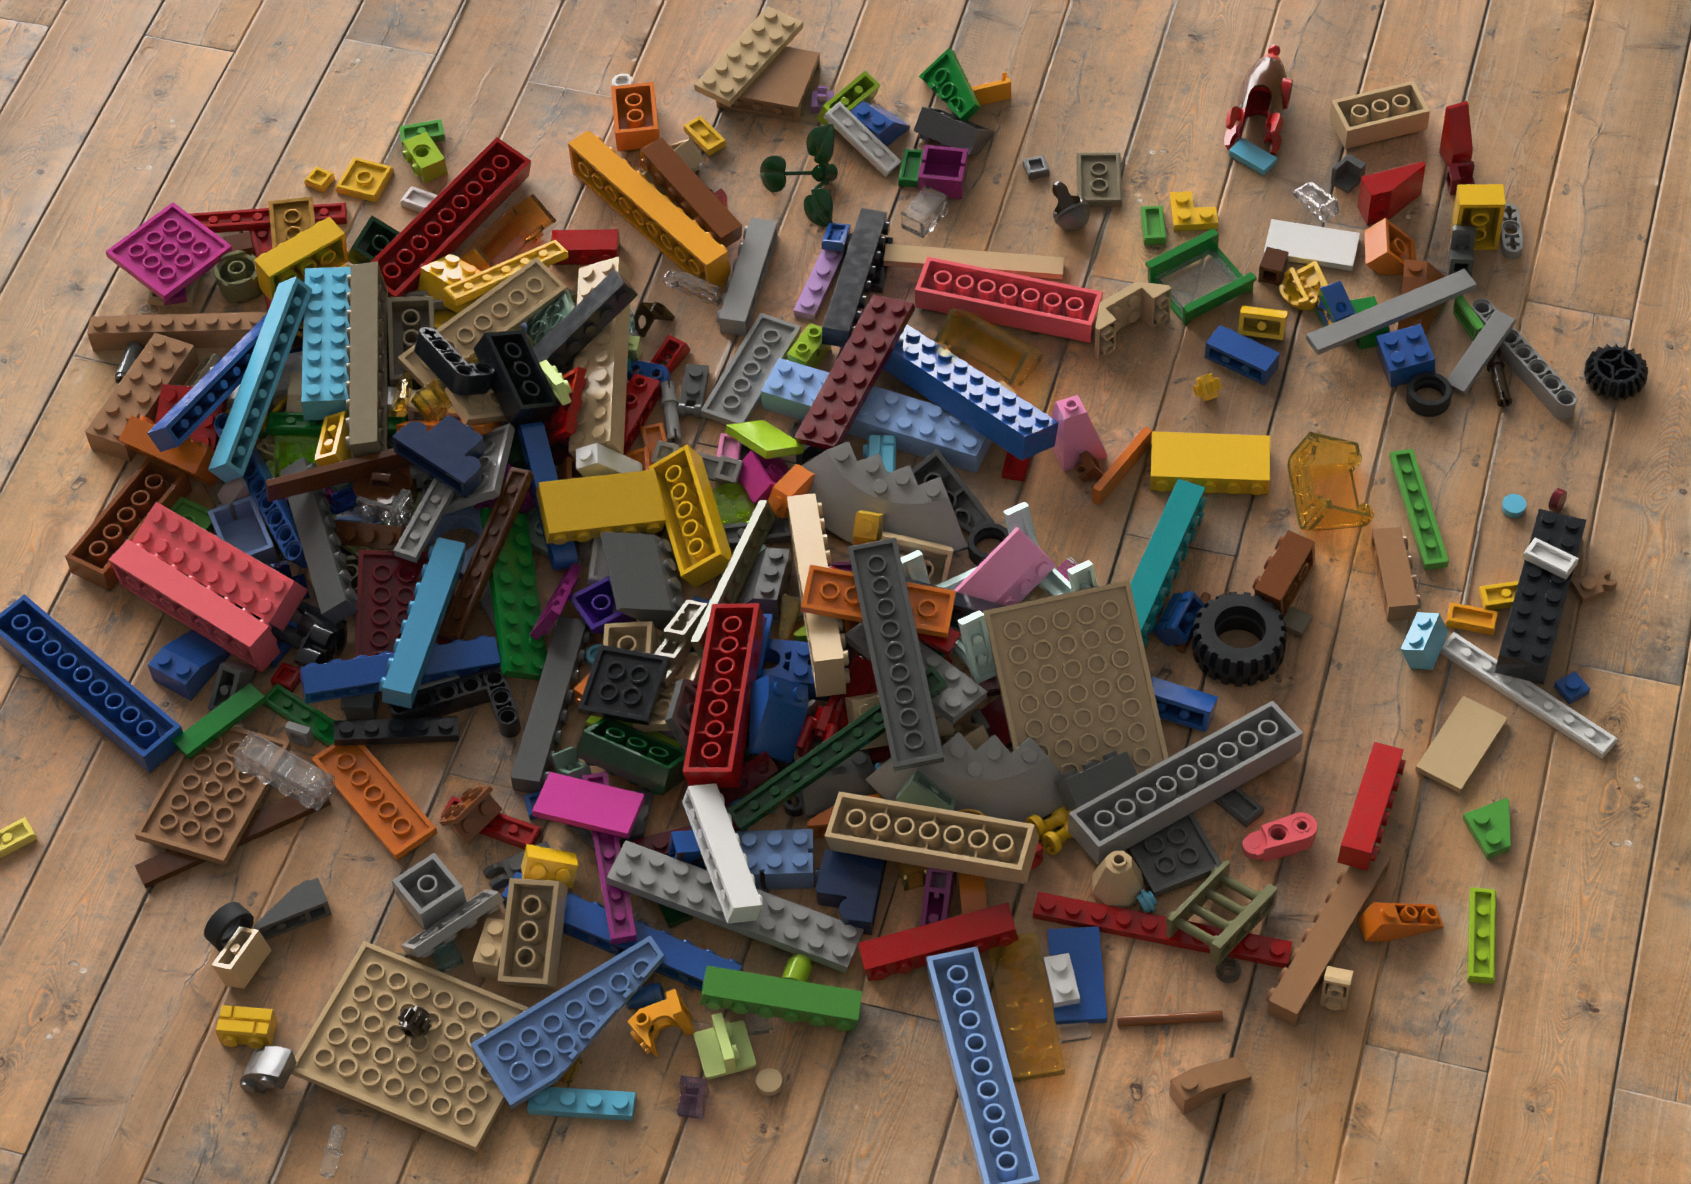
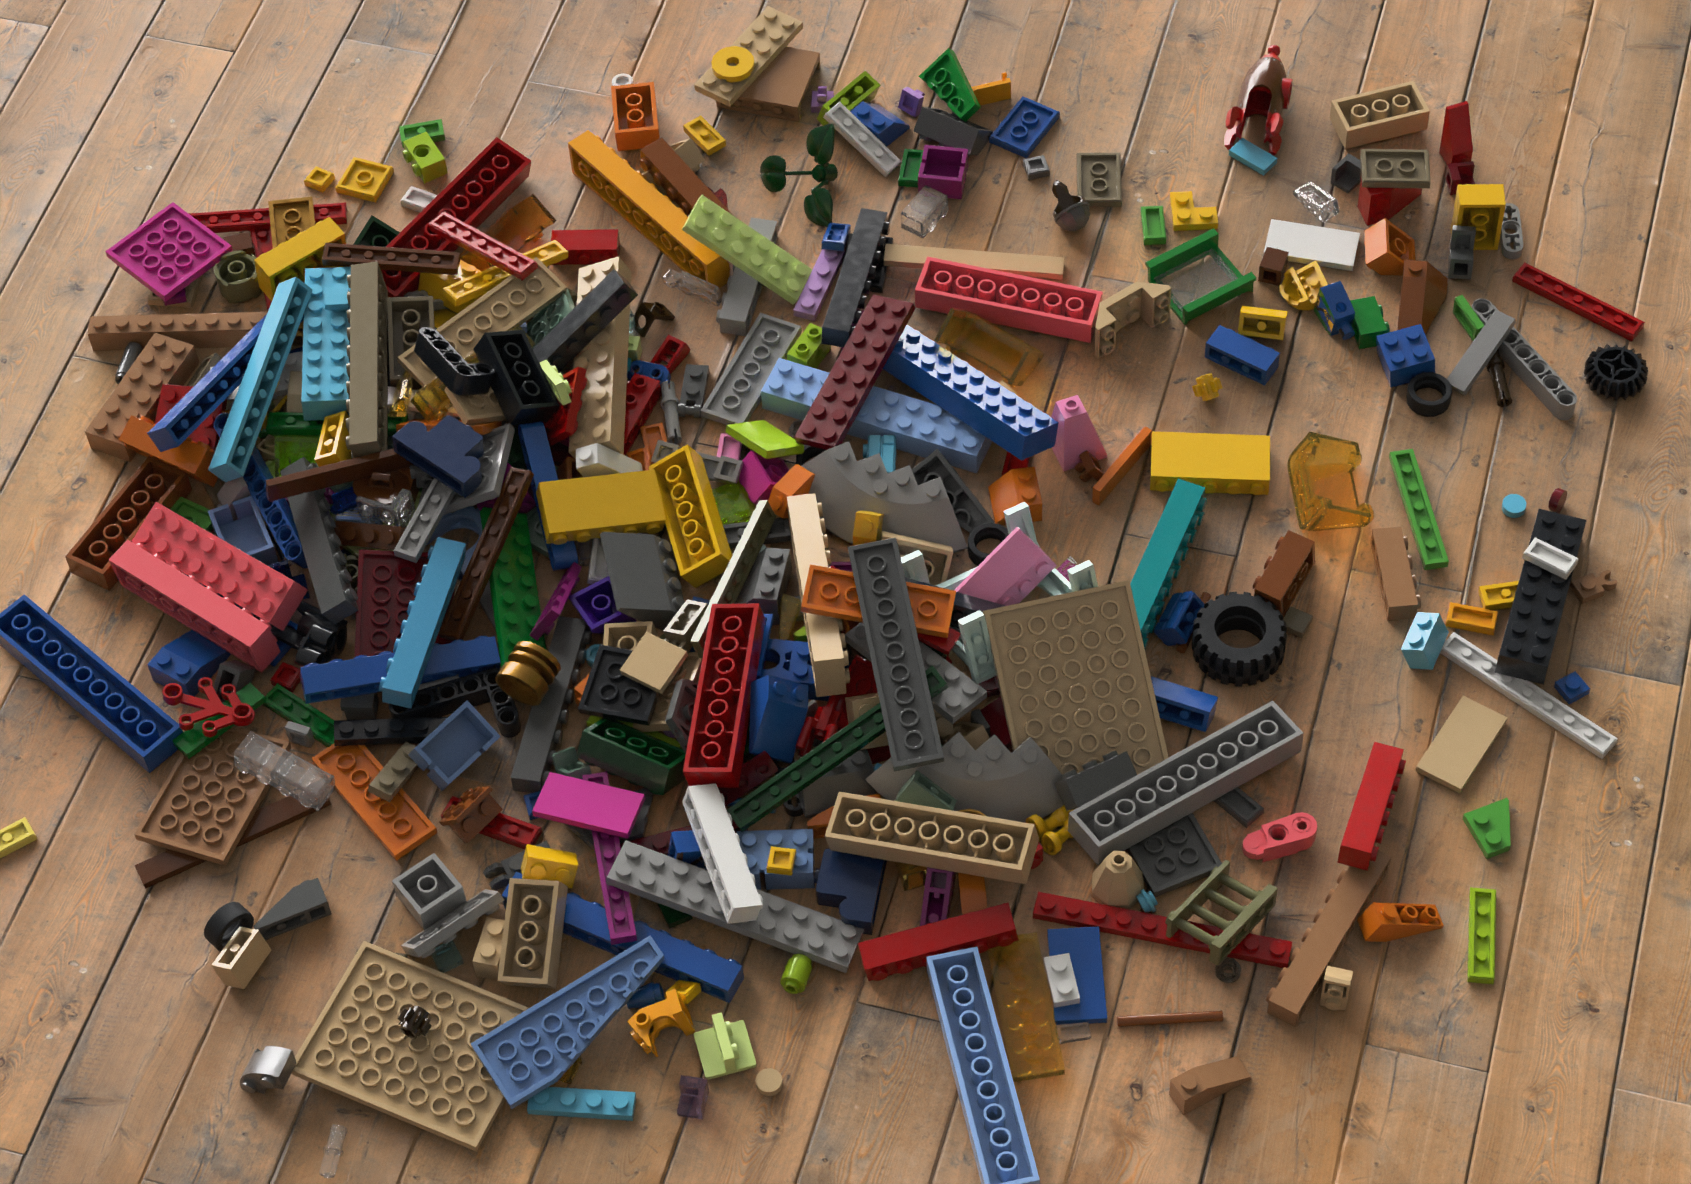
yellow brick [216,1005,277,1049] -> none
bright green brick [700,965,862,1031] -> none
clear plate [745,1012,774,1036] -> none
light grey tile [1306,269,1477,355] -> none
none -> red plant [162,677,255,737]
none -> reddish brown plate [322,243,461,275]
none -> medium azure tile [325,288,349,310]
none -> dark tan plate [368,741,419,802]
none -> medium blue piece [408,700,501,791]
none -> red tile [428,212,538,281]
none -> pearl gold wheel [495,641,561,706]
none -> tan tile [620,632,688,694]
none -> yellow tile [665,980,701,1004]
none -> yellowish green plate [682,195,813,305]
none -> yellow tile [711,46,755,83]
none -> yellow tile [766,846,797,876]
none -> medium lavender tile [898,87,925,117]
none -> orange slope [988,466,1042,526]
none -> blue tile [989,96,1060,159]
none -> dark tan tile [1360,149,1431,188]
none -> red tile [1512,262,1645,342]

